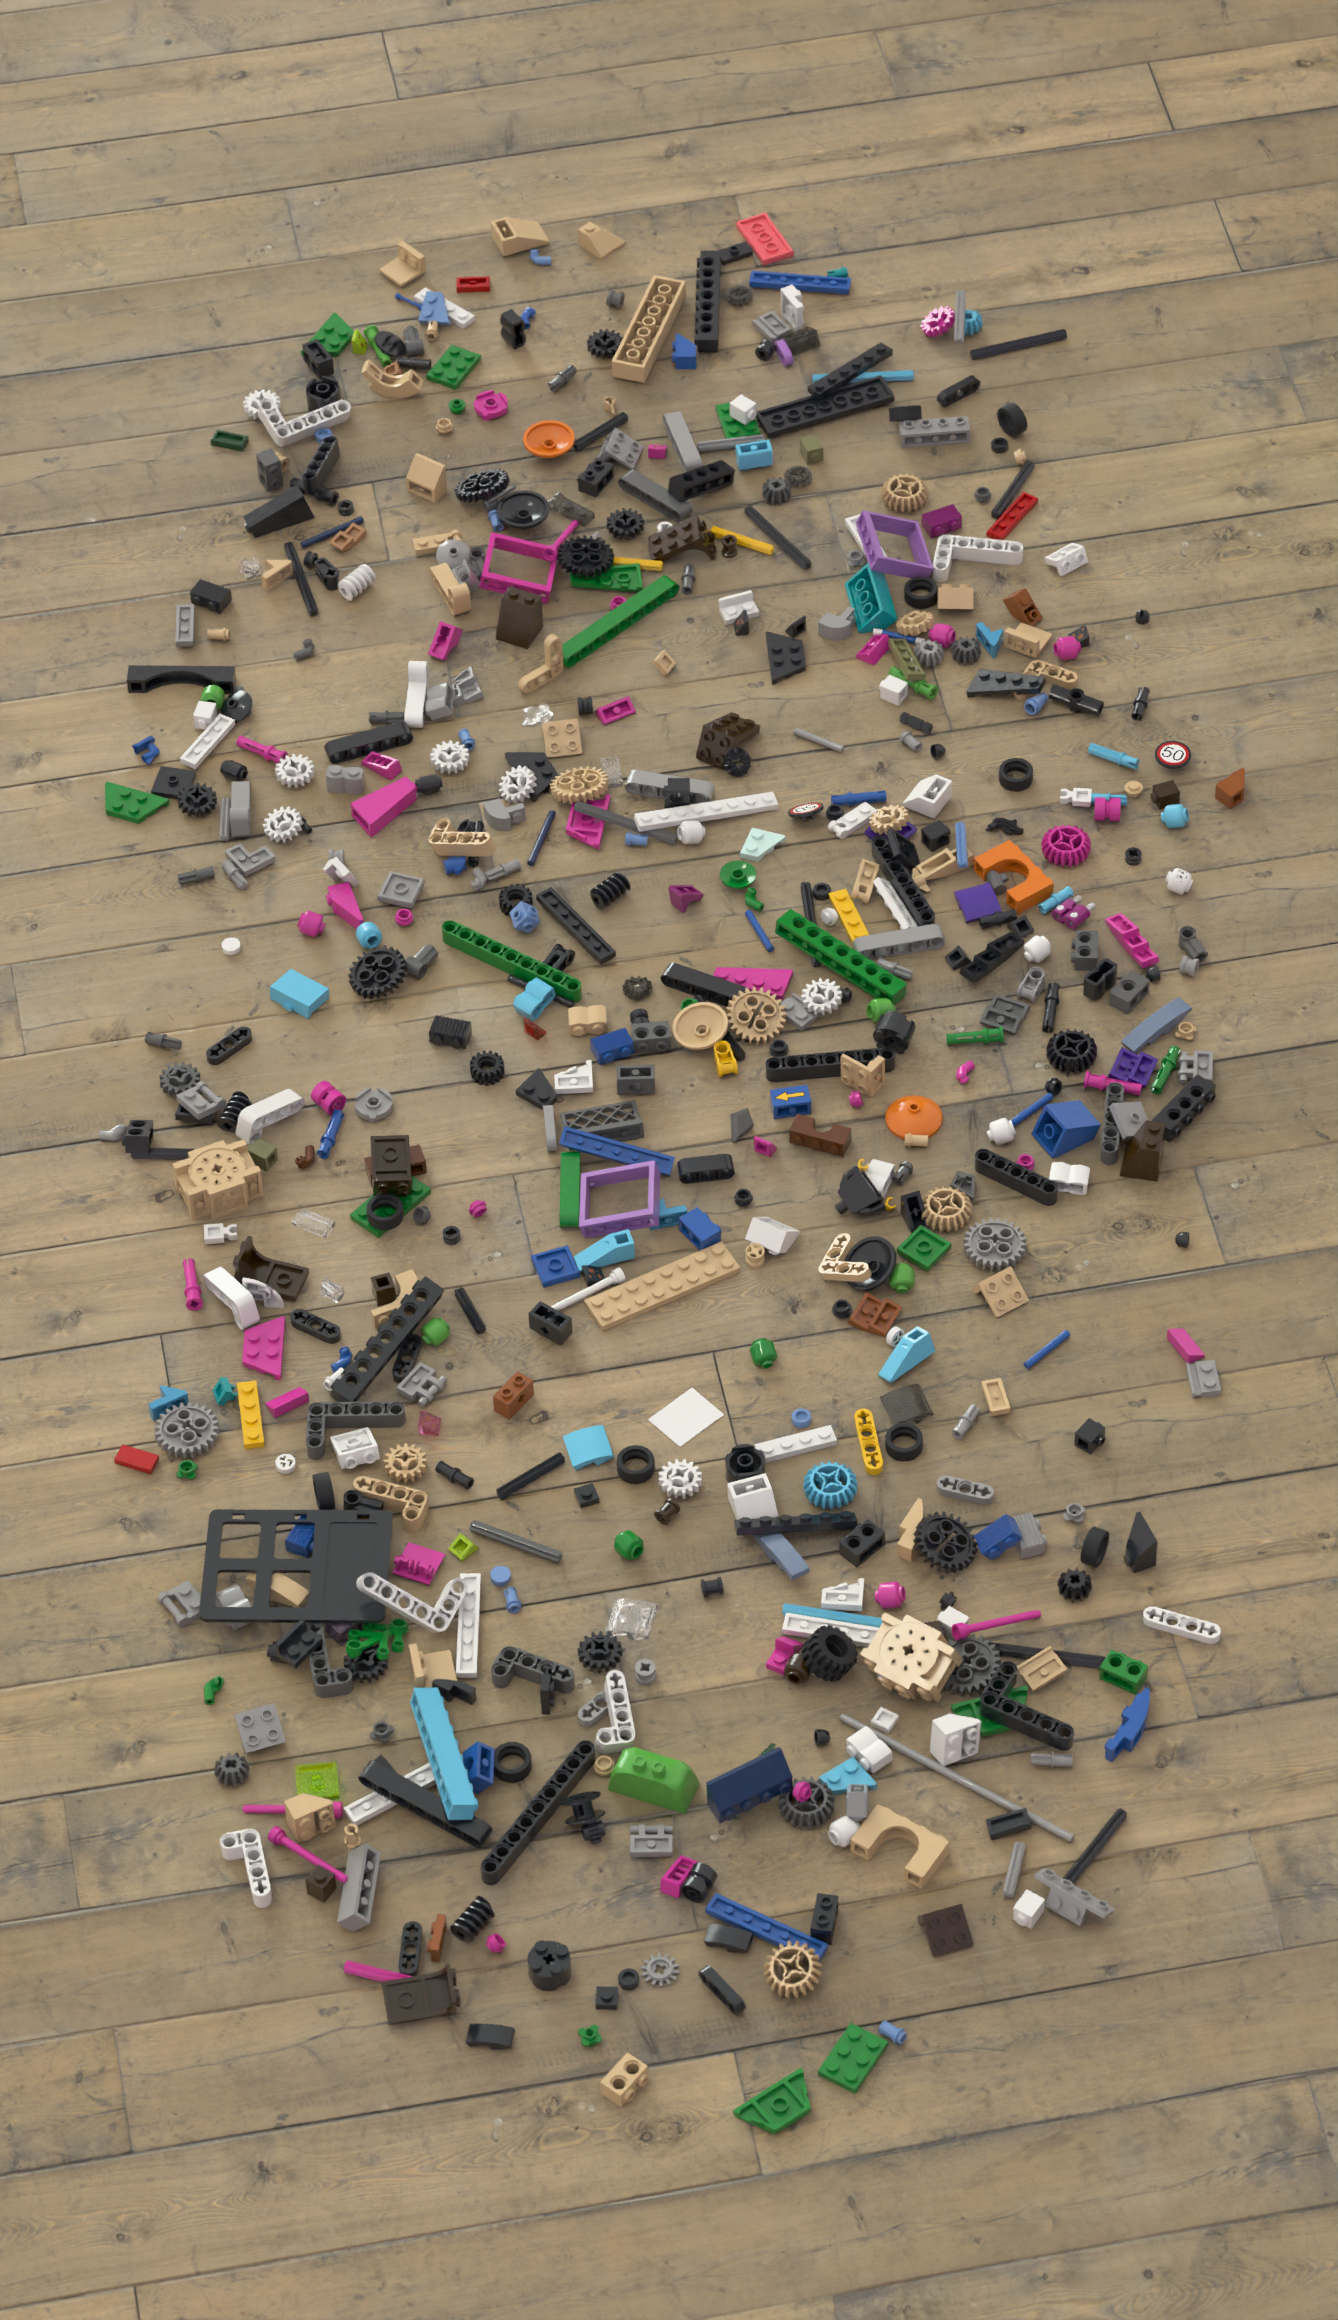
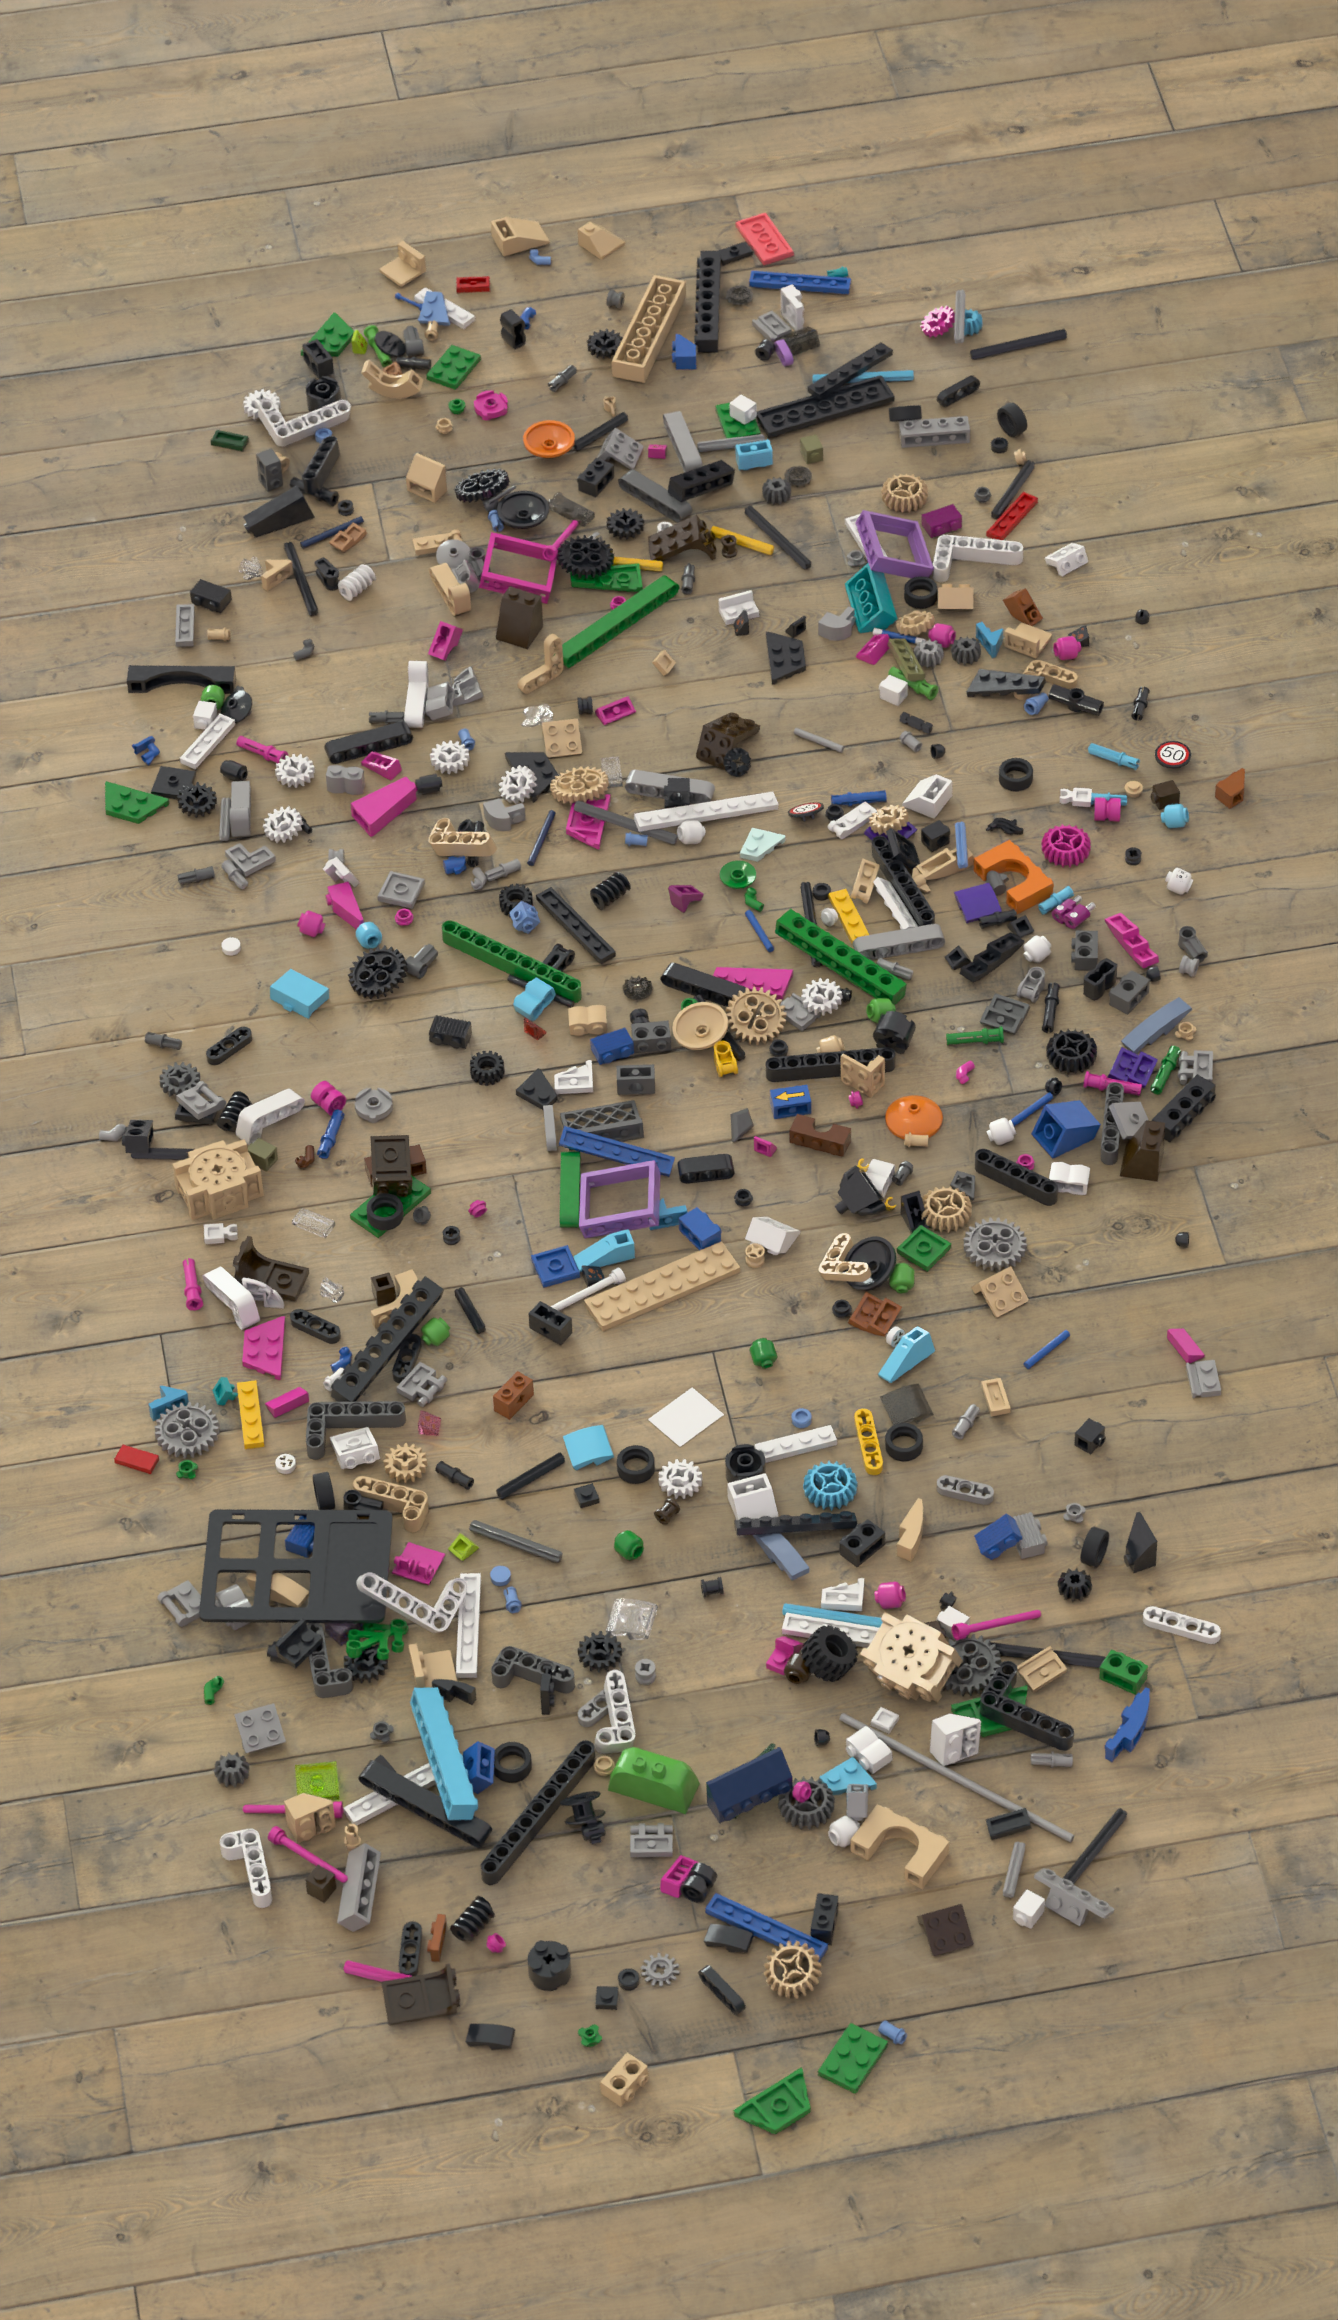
black bush [303,551,318,568] -> none
black gear [913,1511,978,1573] -> none
none -> tan head [816,1035,845,1053]

